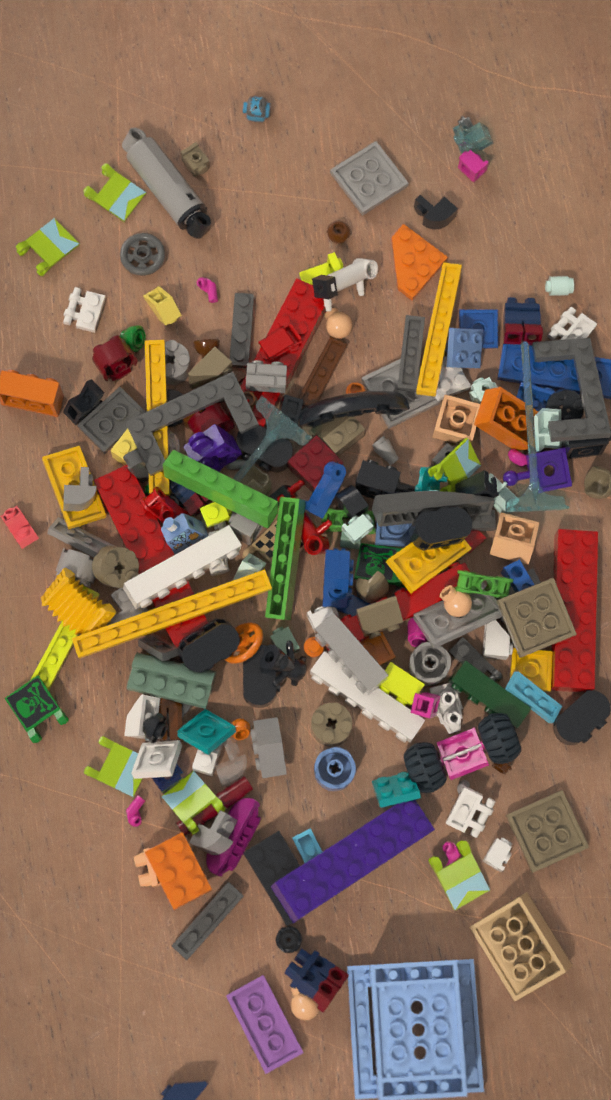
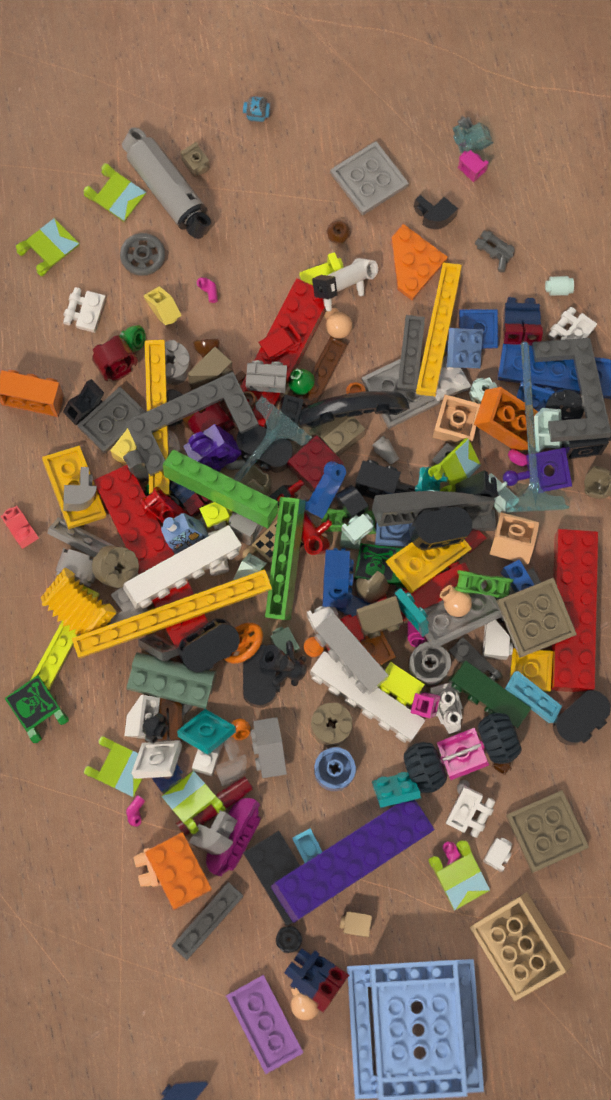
dark grey plate [230,293,254,368] -> none
none -> green brick [289,369,315,395]
none -> tan brick [340,912,372,937]
none -> teal plate [395,589,429,637]
none -> dark grey piece [475,230,515,272]

